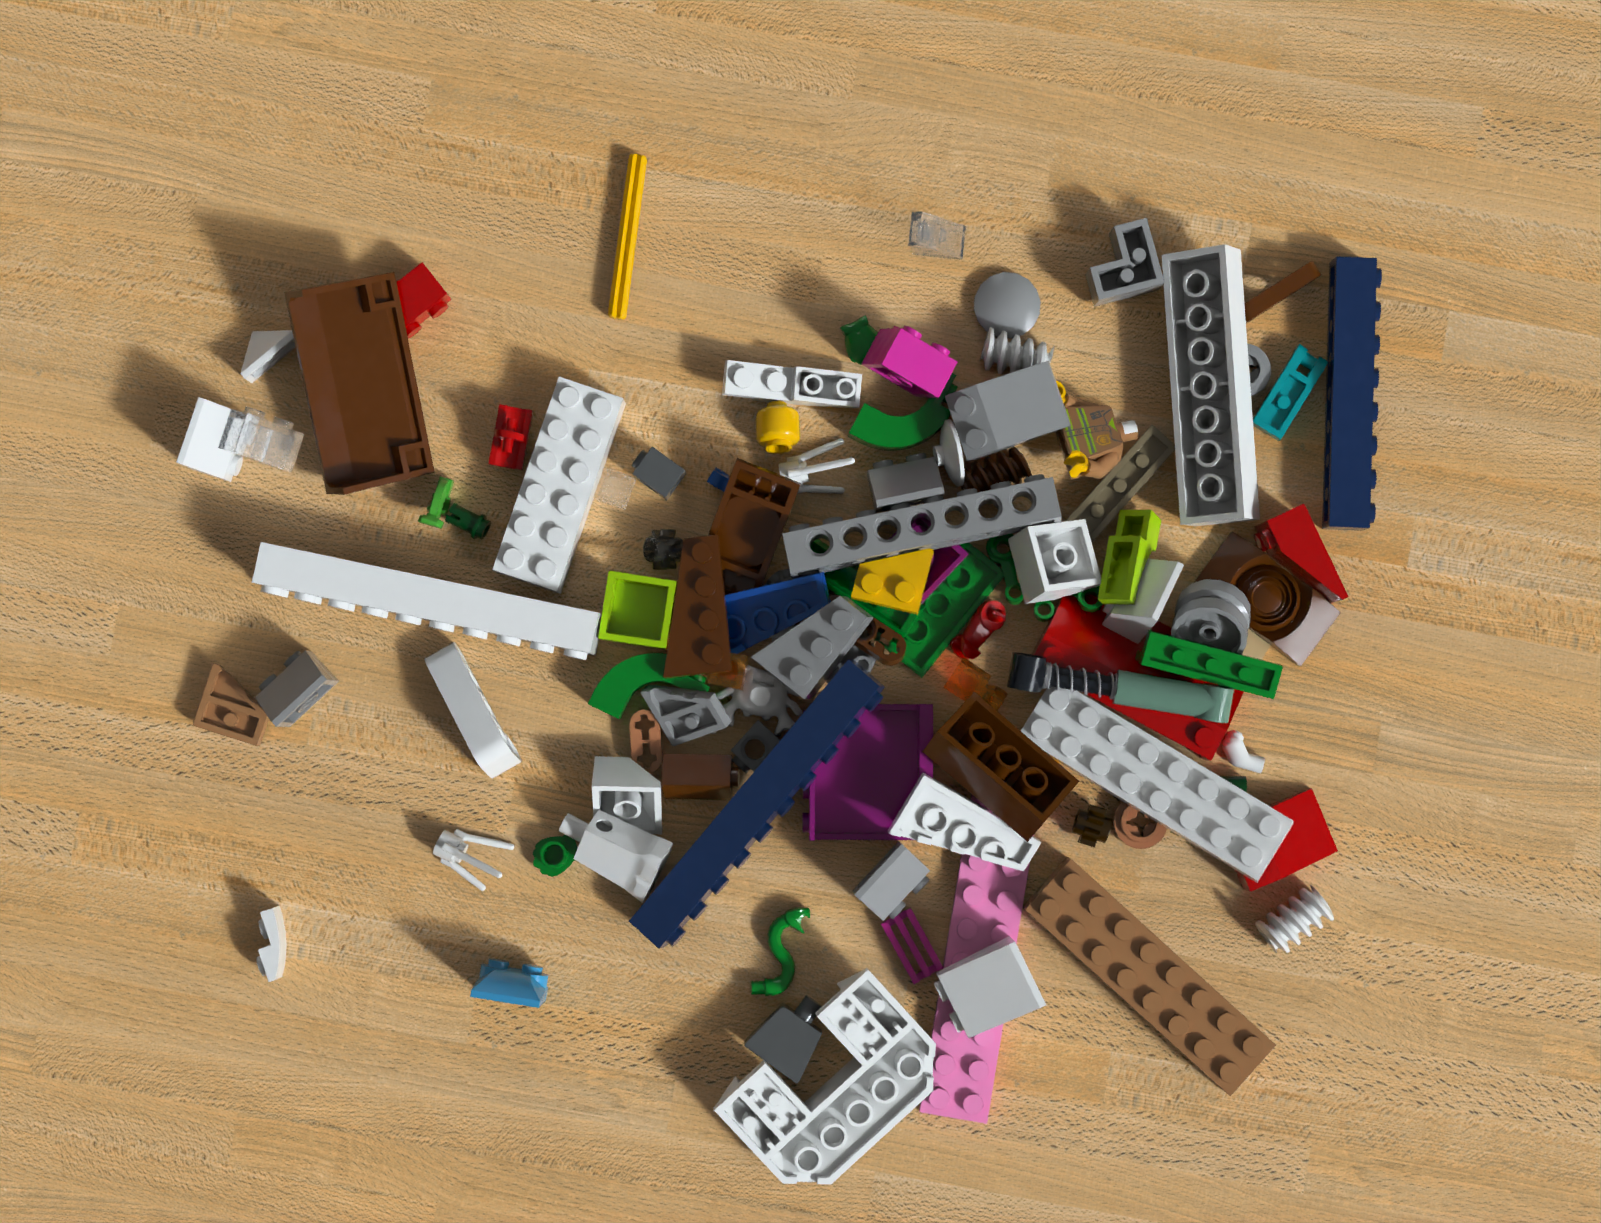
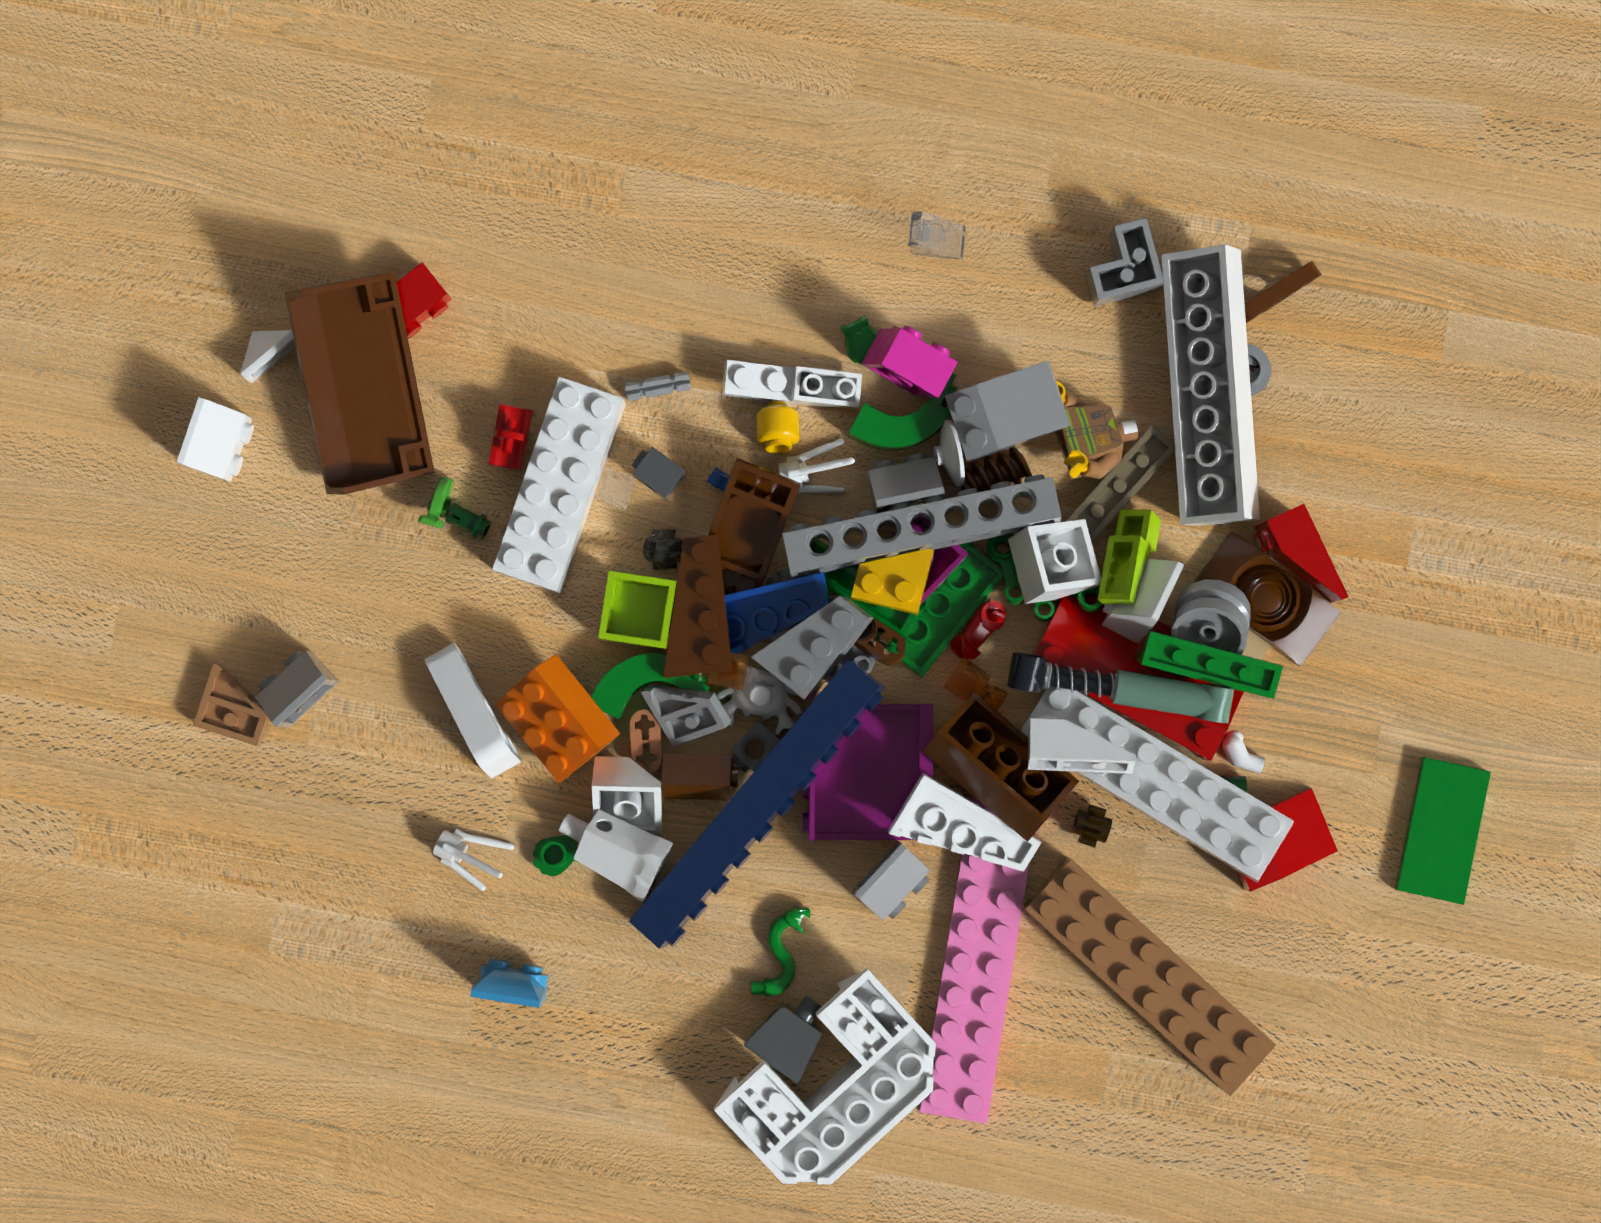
clear brick [218,407,304,473] -> none
white brick [252,542,602,660] -> none
white slope [256,906,286,982] -> none
yellow axle [608,154,647,320] -> none
dark pink tile [881,907,943,984] -> none
white slope [934,936,1046,1038] -> none
light grey dish [974,272,1041,339] -> none
white piece [980,327,1055,374] -> none
nougat gear [1113,801,1167,849] -> none
teal plate [1253,344,1328,441] -> none
white piece [1255,885,1334,953] -> none
dark blue brick [1322,256,1382,531] -> none
none -> orange brick [495,654,620,784]
none -> light grey axle [624,371,691,401]
none -> white slope [1028,715,1136,774]
none -> green tile [1395,757,1491,905]

